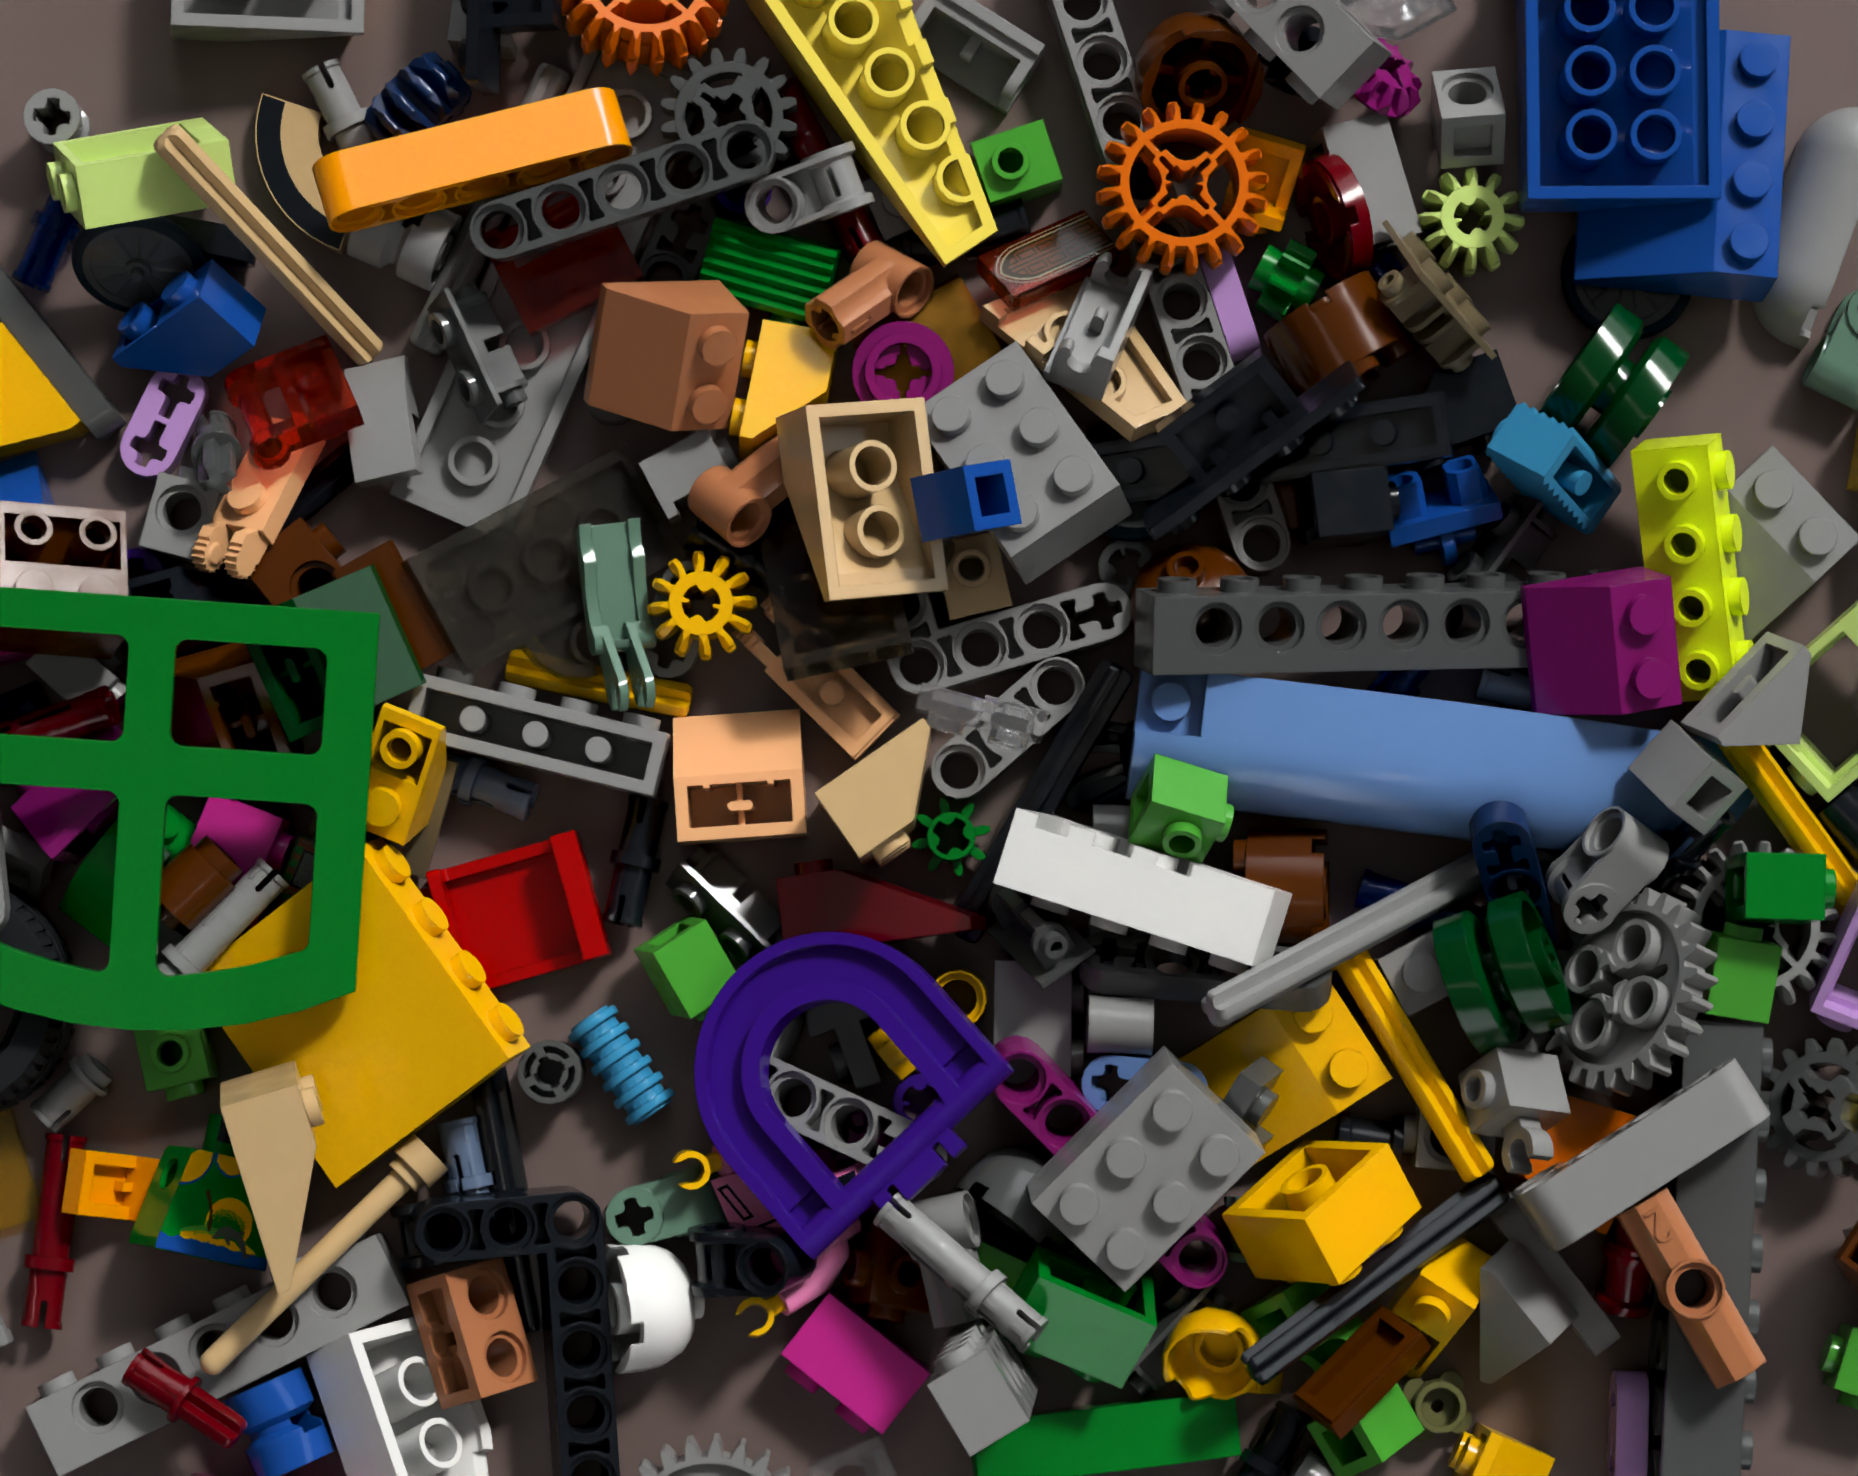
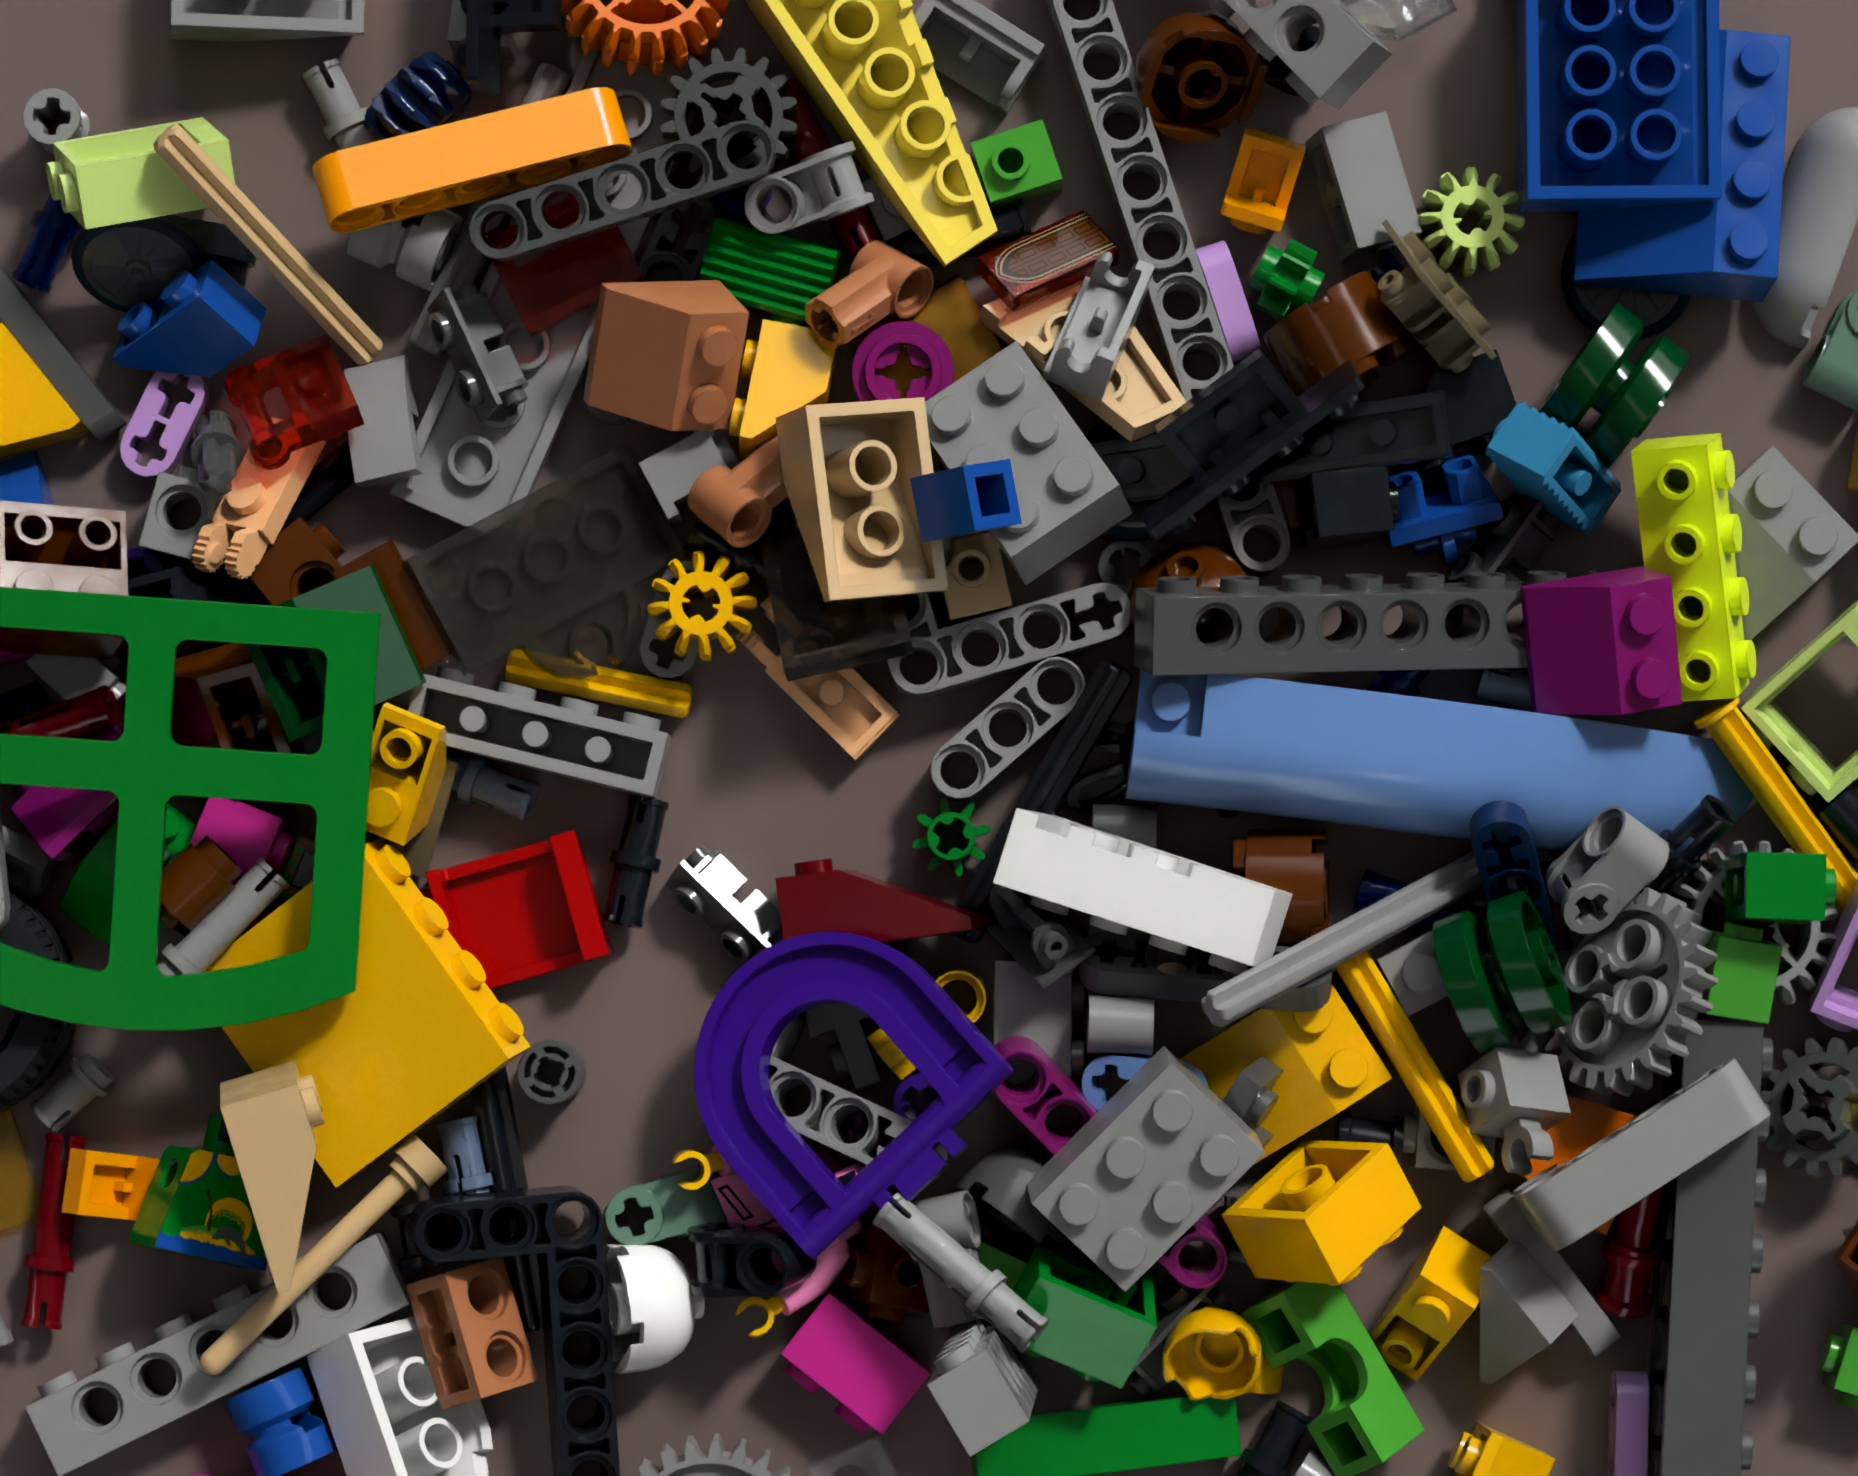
dark red axle [121,1348,247,1449] -> none
bright green brick [133,1028,220,1101] -> none
tile [255,93,351,255] -> none
dark azure piece [568,1005,675,1126] -> none
sand green arm [575,517,656,712] -> none
bright green brick [633,916,736,1021] -> none
light nougat slope [673,709,809,845] -> none
tan slope [815,718,931,868] -> none
clear plate [915,682,1049,753] -> none
orange gear [1095,102,1269,276] -> none
bright green brick [1128,753,1234,864] -> none
black axle [1240,1172,1510,1385] -> none
reddish brown tile [1292,1305,1431,1440] -> none
dark red tile [1296,153,1373,281] -> none
magenta gear [1353,31,1422,118] -> none
olive plate [1402,1370,1472,1441] -> none
light grey brick [1430,66,1506,169] -> none
nougat piece [1616,1186,1767,1389] -> none
light grey brick [1628,719,1748,835] -> none
light grey slope [1680,631,1811,746] -> none

